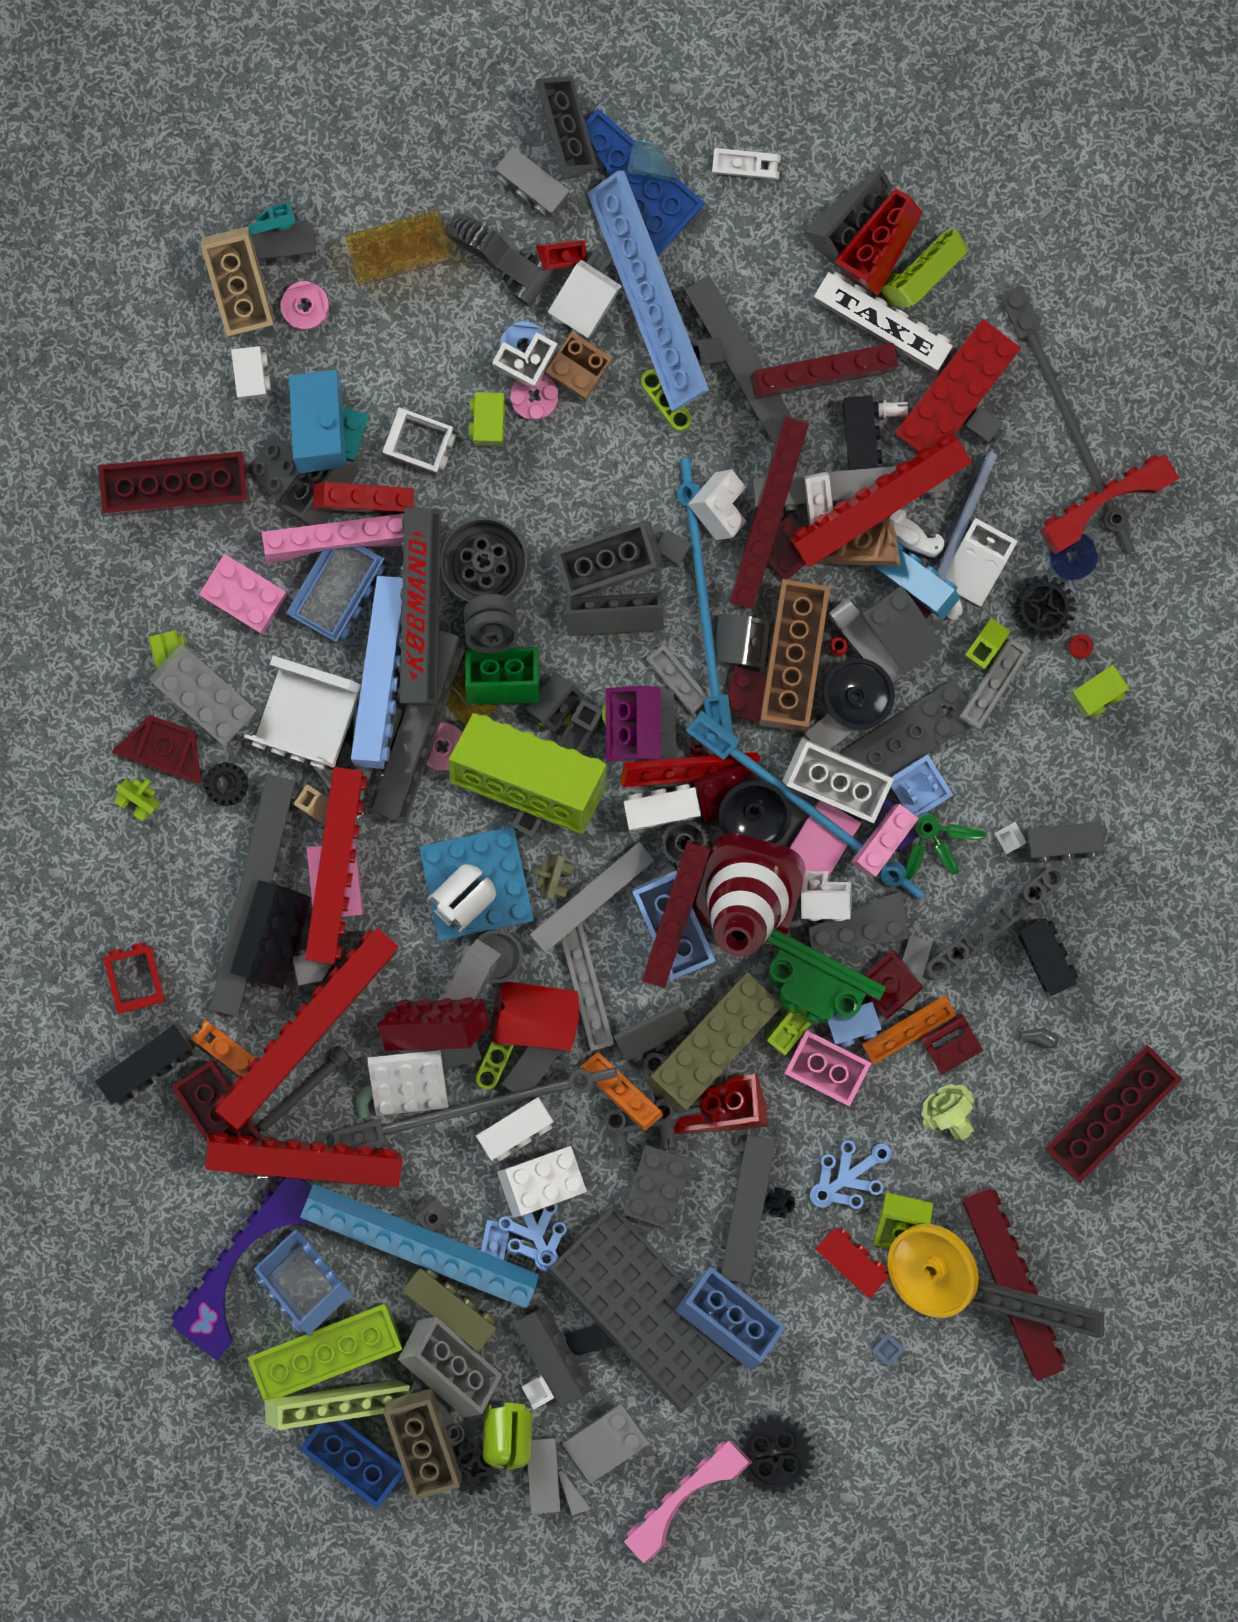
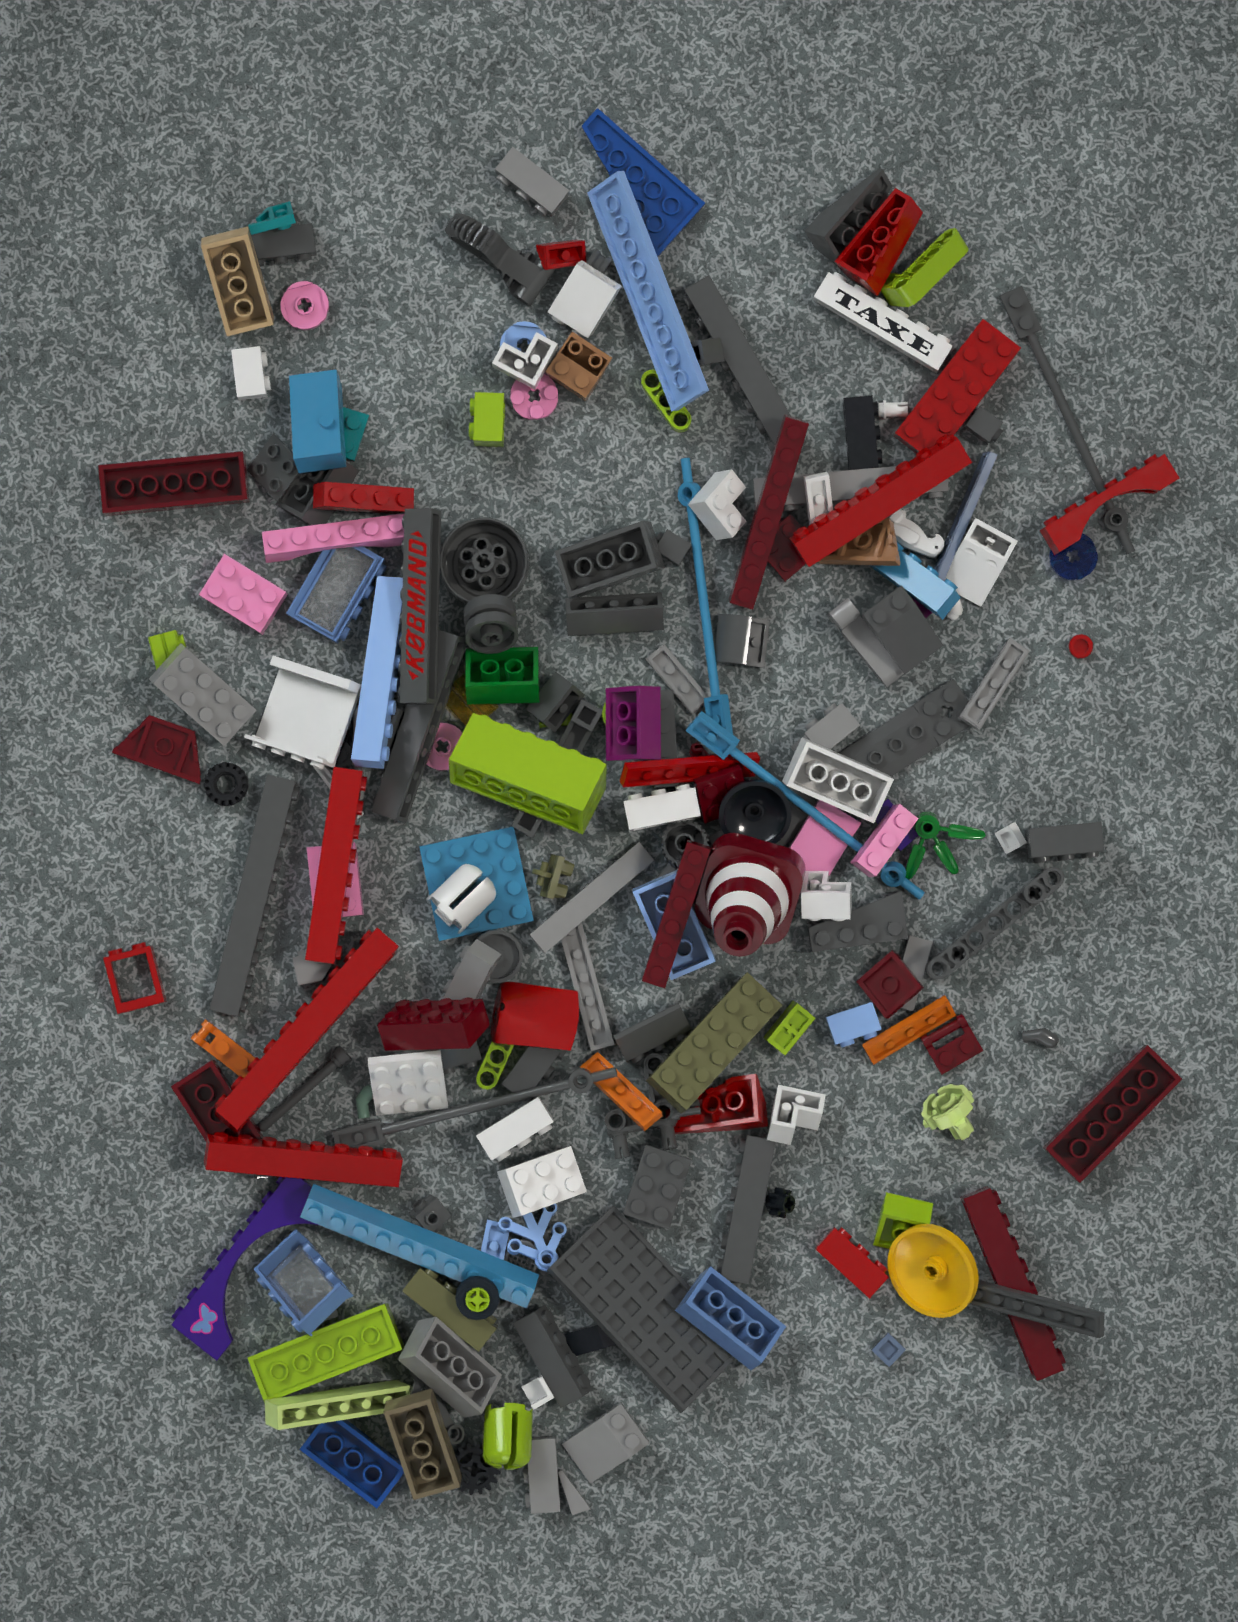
black brick [95,1024,196,1106] -> none
lime hips [114,778,161,821] -> none
black brick [230,880,312,989] -> none
tan brick [294,784,329,825] -> none
clear yellow brick [345,210,452,286] -> none
white window [382,407,457,475] -> none
dark grey slope [536,76,598,179] -> none
bright pink arch [624,1441,752,1564] -> none
clear light blue slope [628,138,676,182] -> none
white plate [712,148,781,180] -> none
dark red plate [728,667,766,723] -> none
black gear [739,1414,816,1494] -> none
dark red brick [750,343,899,400] -> none
medium nougat brick [759,579,830,733] -> none
green brick [767,929,886,1025] -> none
bright pink brick [784,1030,871,1107] -> none
light blue plant [810,1140,892,1209] -> none
black dish [823,658,895,730] -> none
red pin [829,637,848,657] -> none
light blue plate [891,754,953,817] -> none
lime slope [963,618,1011,671] -> none
black gear [1011,575,1076,641] -> none
black brick [1016,918,1079,996] -> none
lime brick [1068,665,1129,719] -> none
none -> black wheel [455,1276,499,1320]
none -> white brick [767,1085,826,1145]

